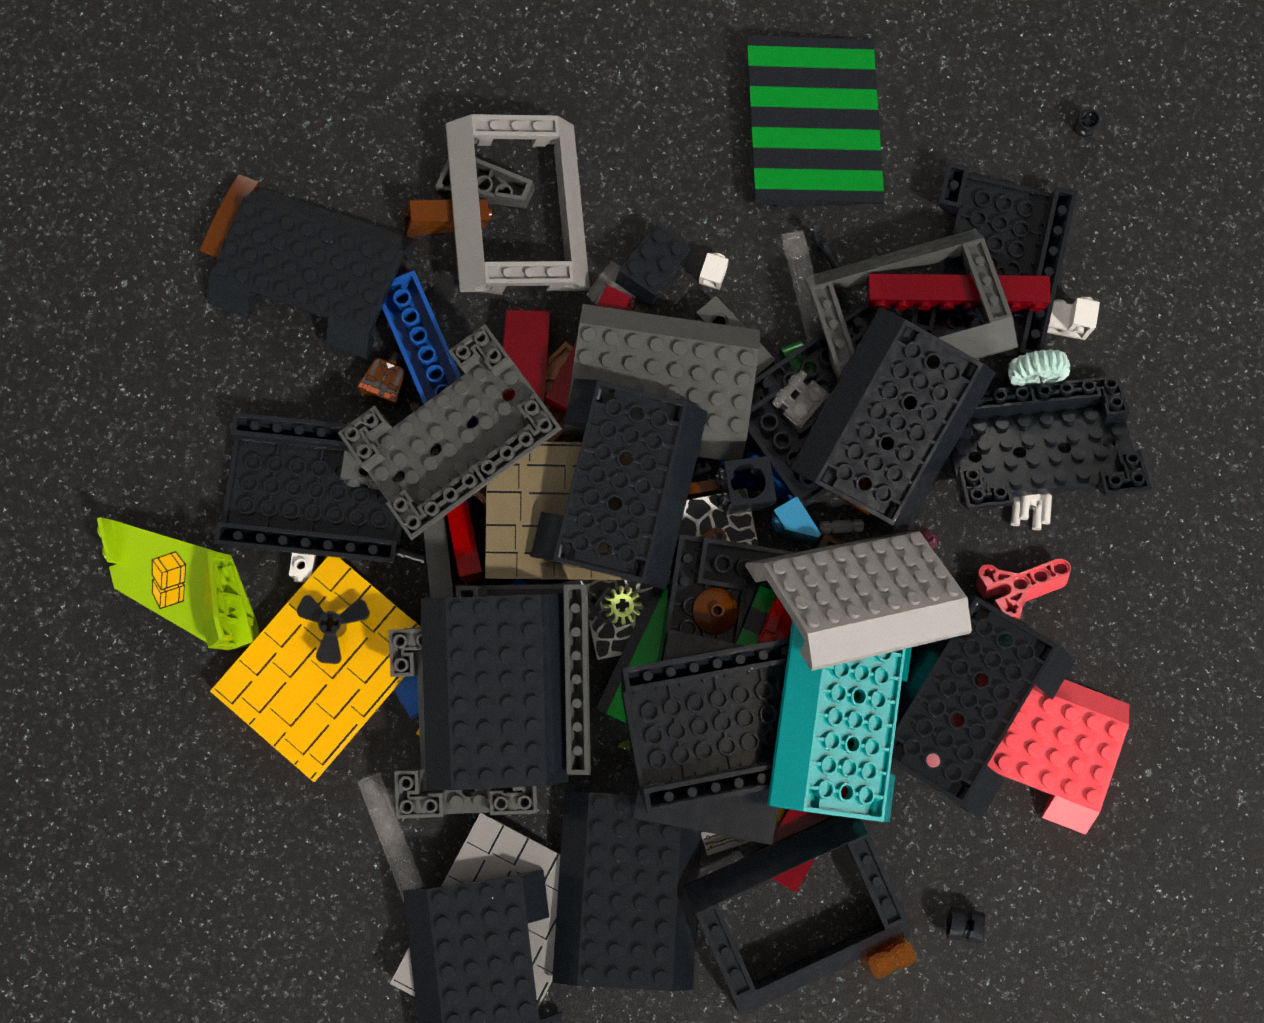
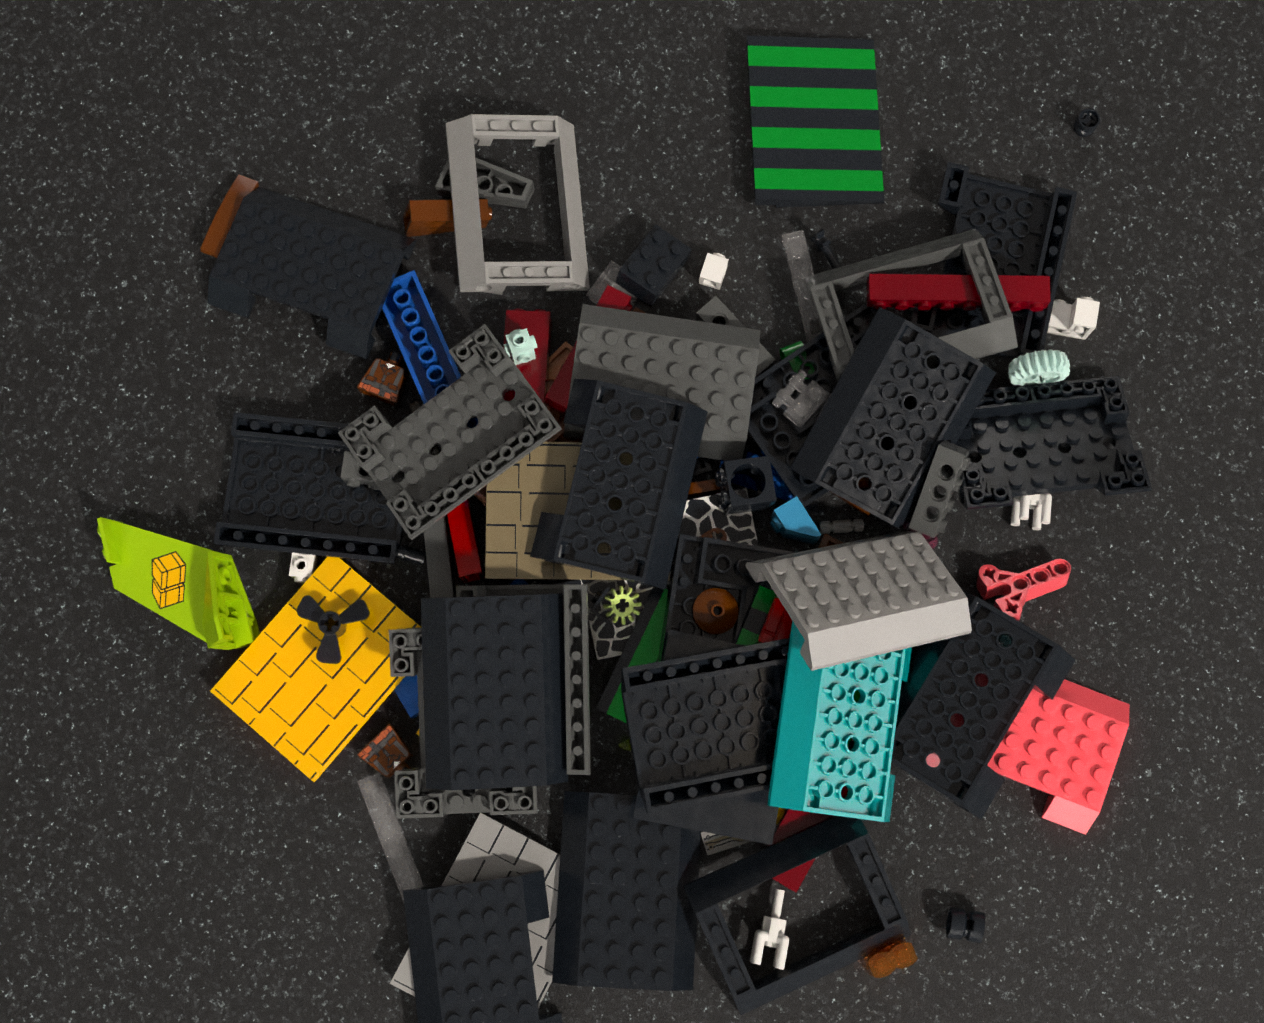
none -> torso [357,724,413,778]
none -> light aqua brick [503,328,538,365]
none -> white plant [750,889,789,970]
none -> dark grey brick [909,440,970,538]

